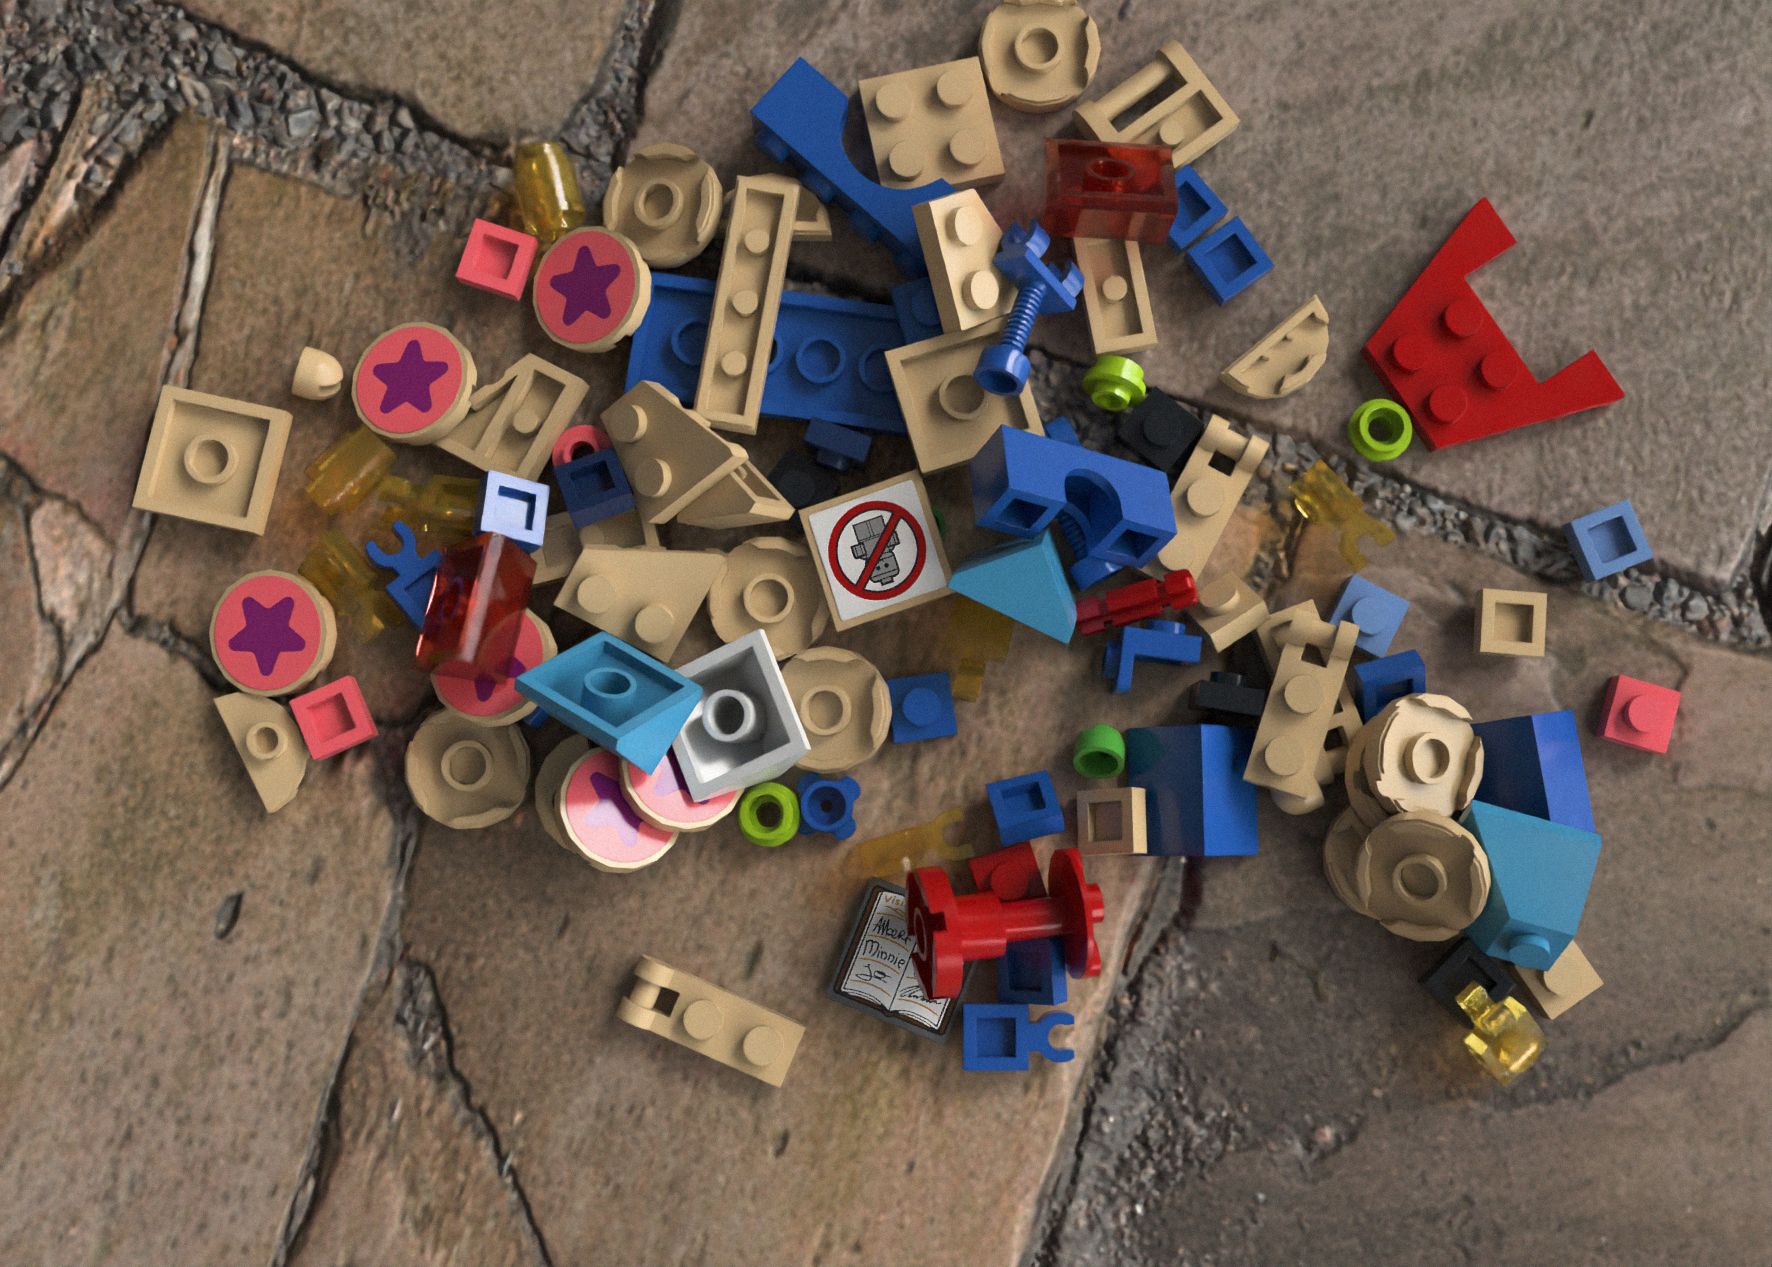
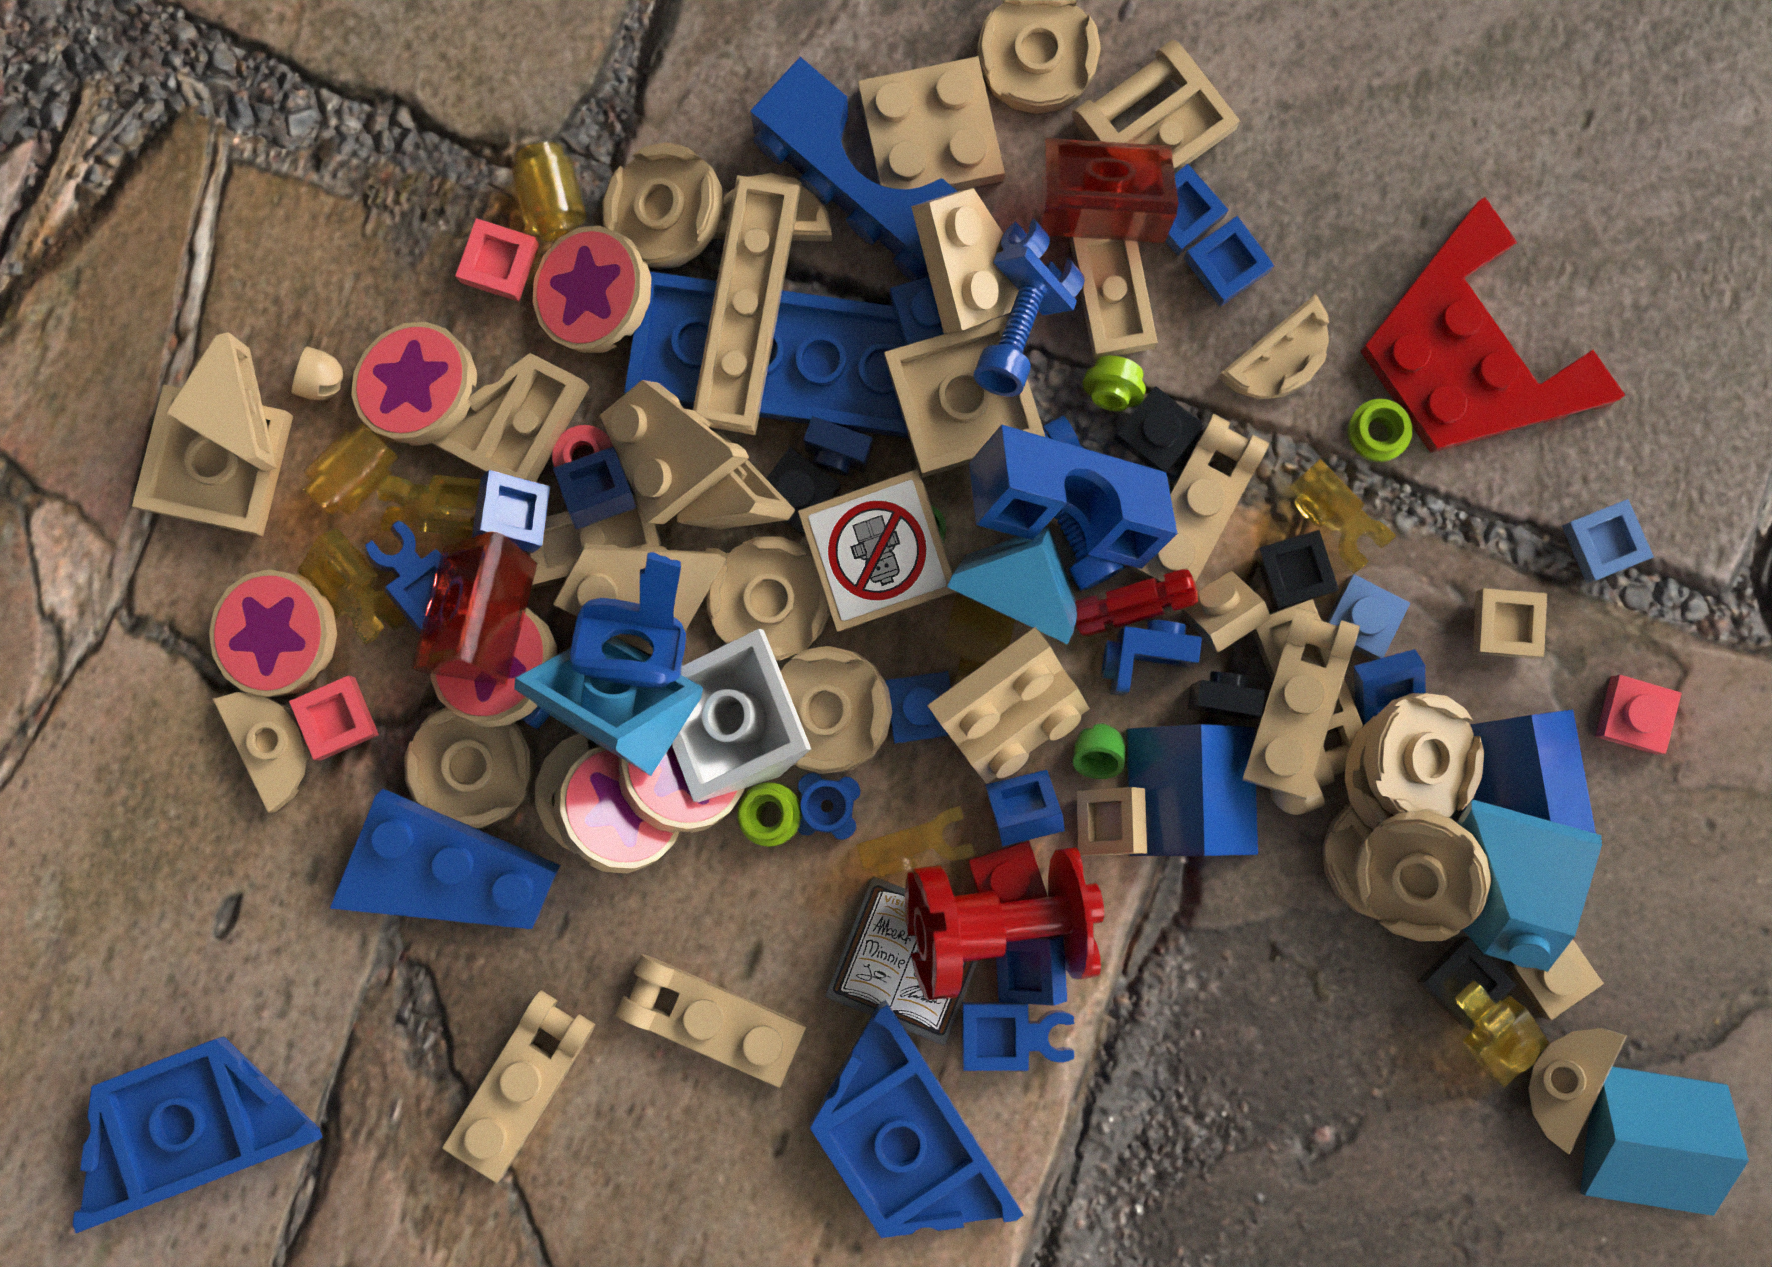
none -> blue wing [73,1036,323,1233]
none -> tan slope [166,332,277,472]
none -> blue wing [330,788,561,929]
none -> tan plate [442,990,596,1183]
none -> blue piece [570,552,686,688]
none -> blue wing [809,1000,1024,1238]
none -> tan plate [927,627,1090,784]
none -> black plate [1254,530,1339,611]
none -> tan plate [1528,1028,1627,1154]
none -> dark azure slope [1580,1066,1749,1216]

